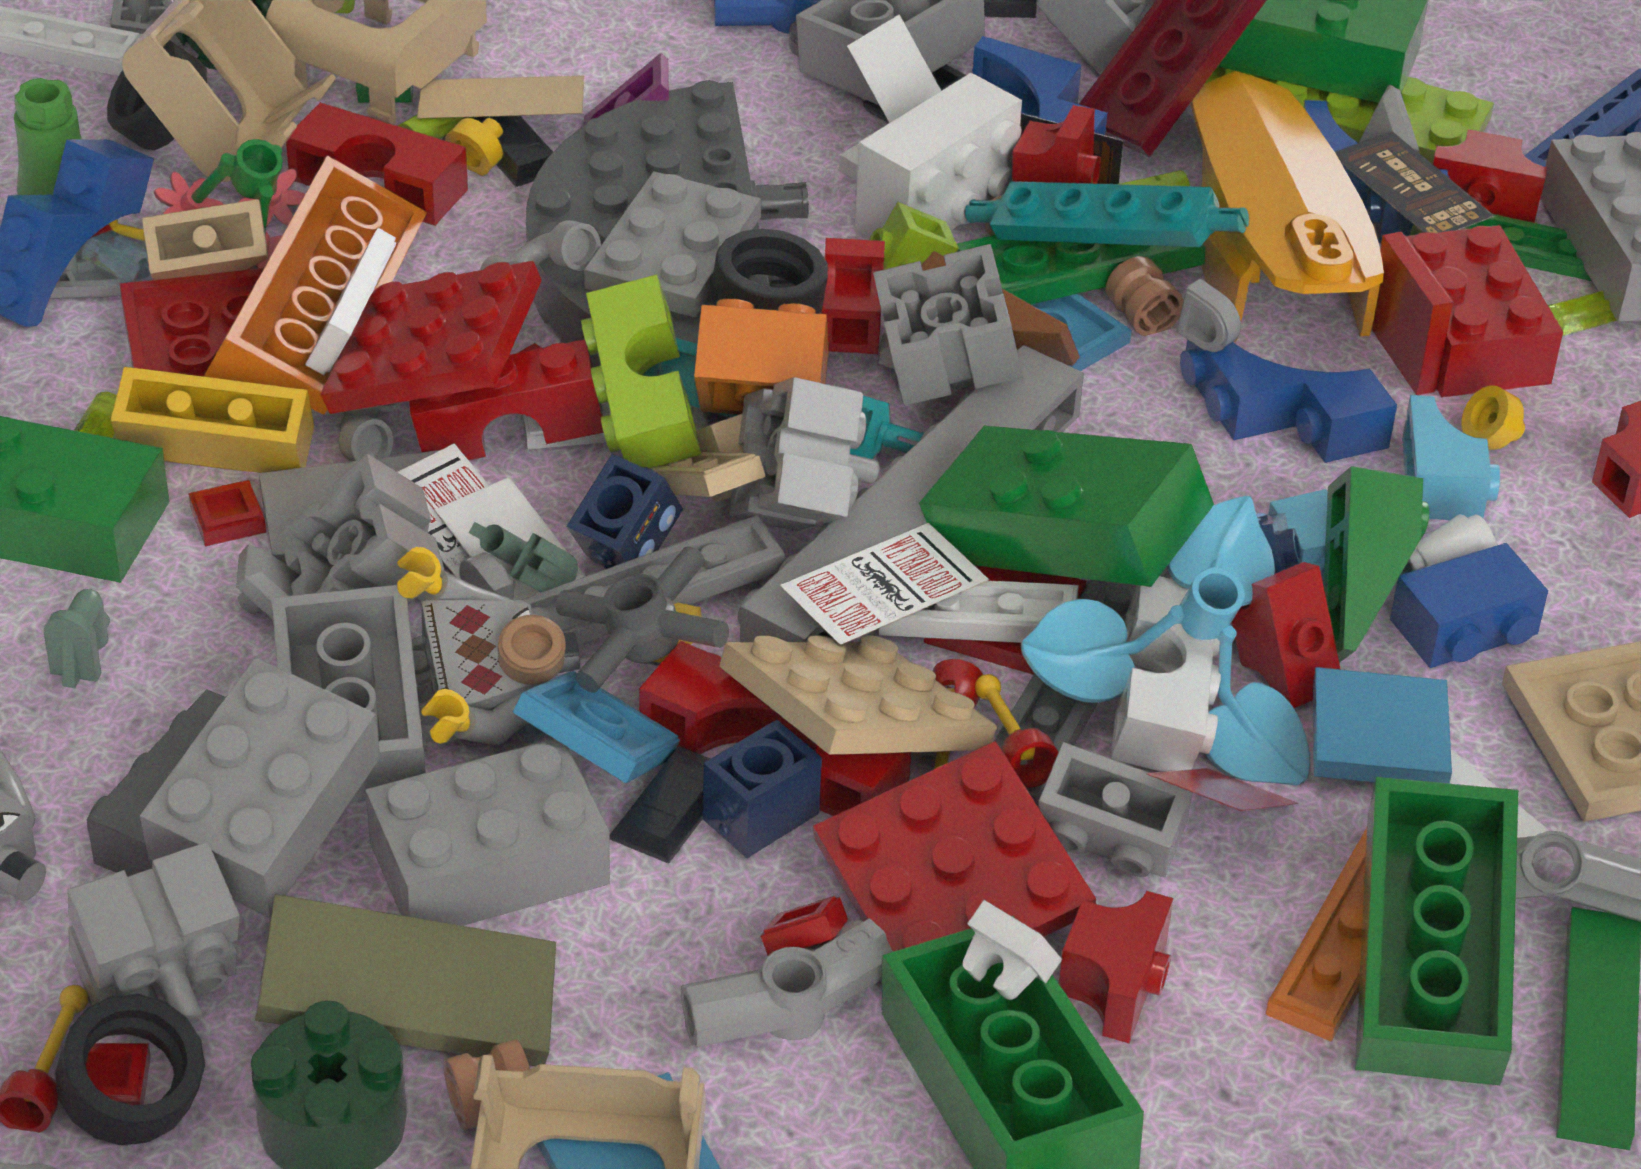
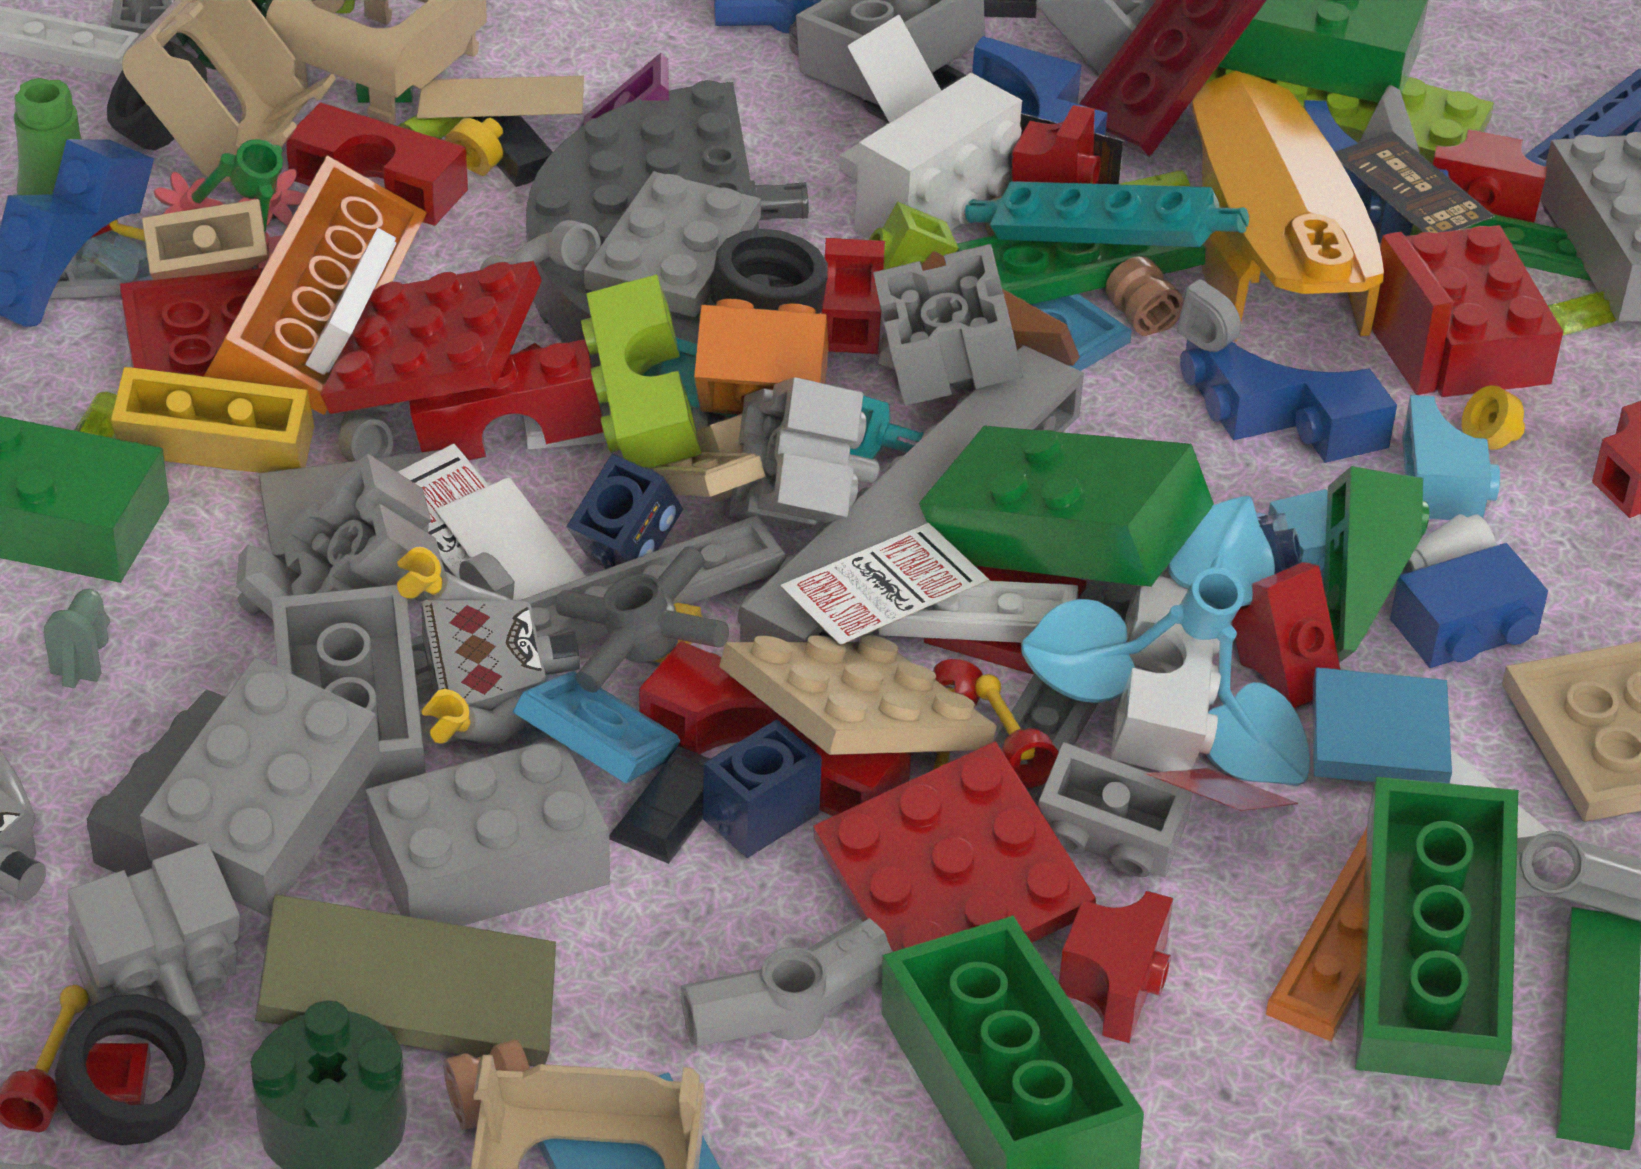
red tile [188,480,266,547] -> none
sand green piece [469,522,578,593] -> none
medium nougat tile [498,615,566,685] -> none
red tile [760,896,848,956] -> none
white tile [963,900,1062,1000] -> none

